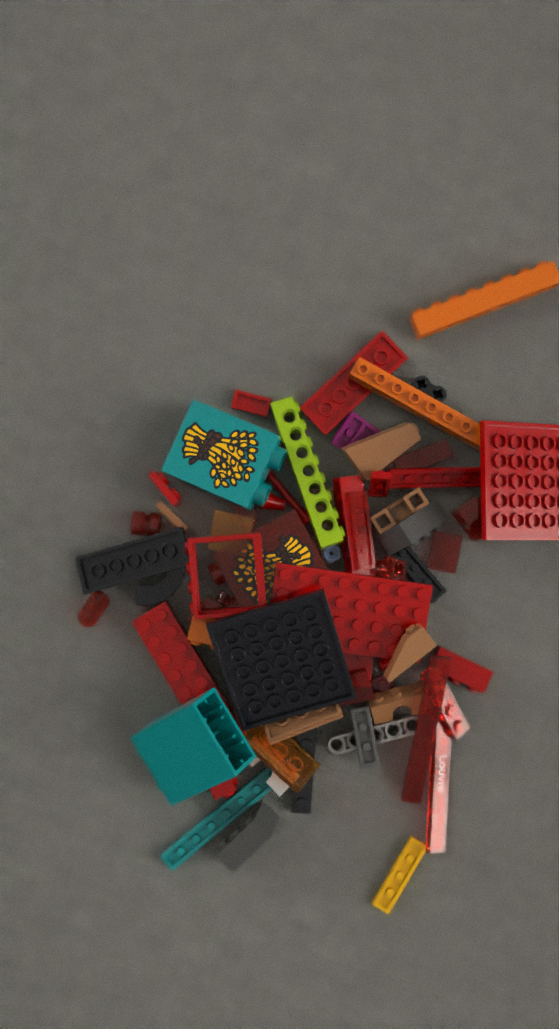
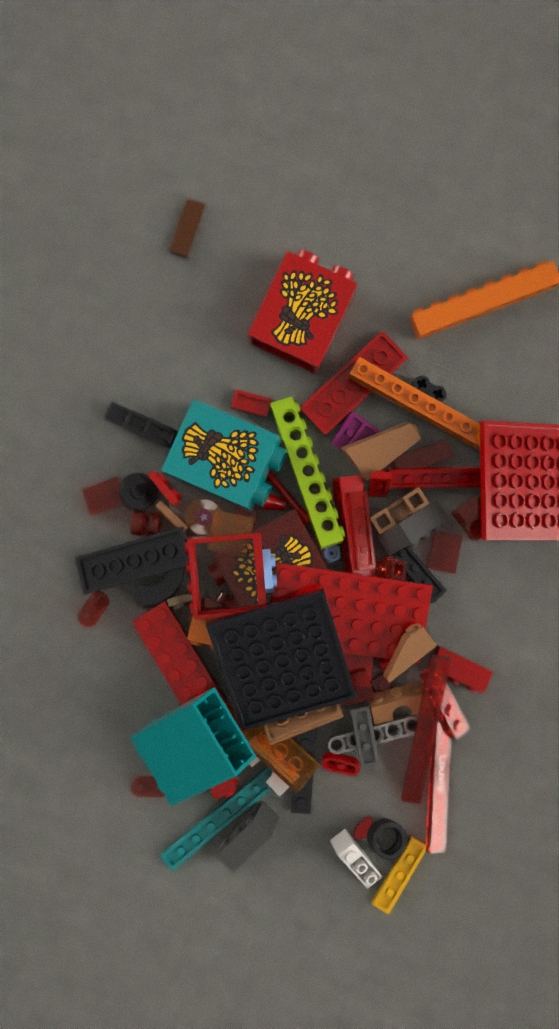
none -> clear red plate [81,477,124,516]
none -> black slope [104,401,178,449]
none -> black tile [119,473,157,511]
none -> clear red plate [131,776,165,798]
none -> dark tan plate [167,590,205,610]
none -> reddish brown tile [169,198,206,258]
none -> clear orange tile [185,498,223,536]
none -> red brick [247,249,358,375]
none -> light blue plate [262,549,277,593]
none -> red plate [322,752,360,776]
none -> white slope [330,829,383,889]
none -> red tile [354,816,372,840]
none -> black tyre [367,818,407,860]

